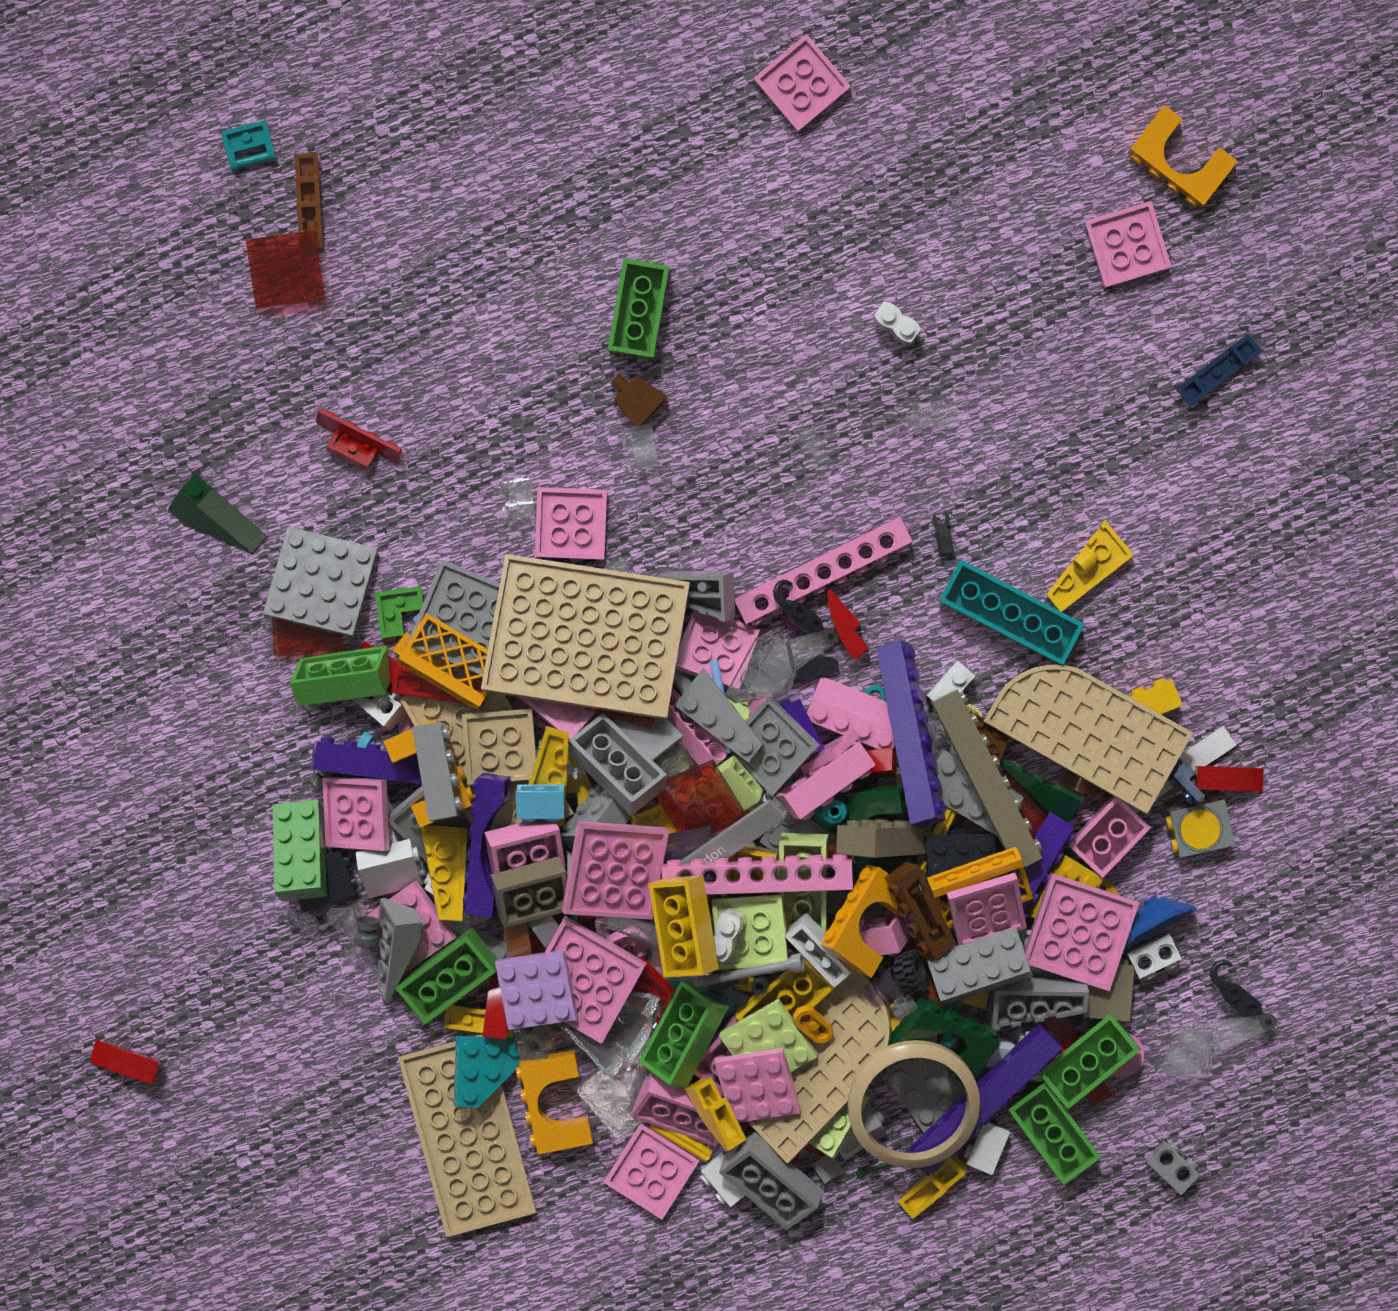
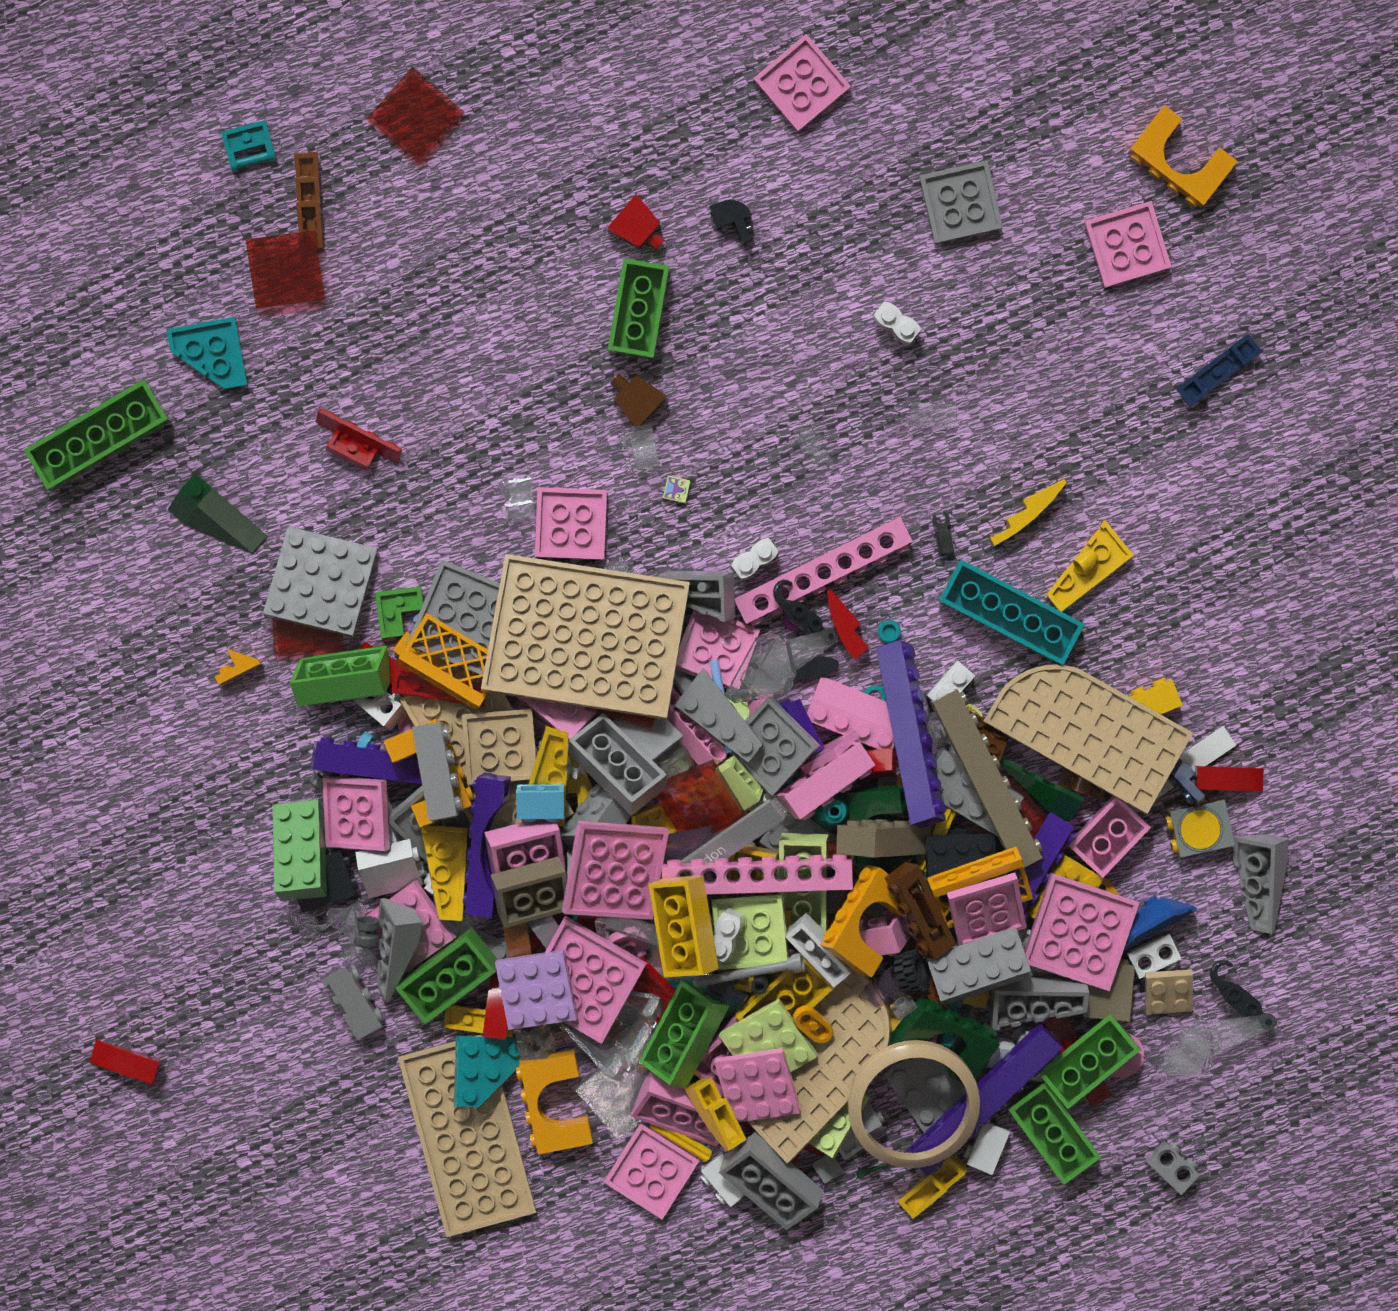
none -> bright green brick [24,379,172,492]
none -> teal plate [166,316,248,390]
none -> light orange slope [214,649,262,685]
none -> light grey wedge [322,965,385,1040]
none -> clear red plate [367,67,465,165]
none -> red torso [607,194,665,251]
none -> tile [663,476,690,503]
none -> black brick [709,200,754,246]
none -> white brick [731,538,778,580]
none -> teal tile [877,620,901,643]
none -> light grey plate [919,160,1003,244]
none -> yellow slope [989,479,1066,547]
none -> tan plate [1145,969,1193,1015]
none -> light grey wedge [1233,834,1289,934]

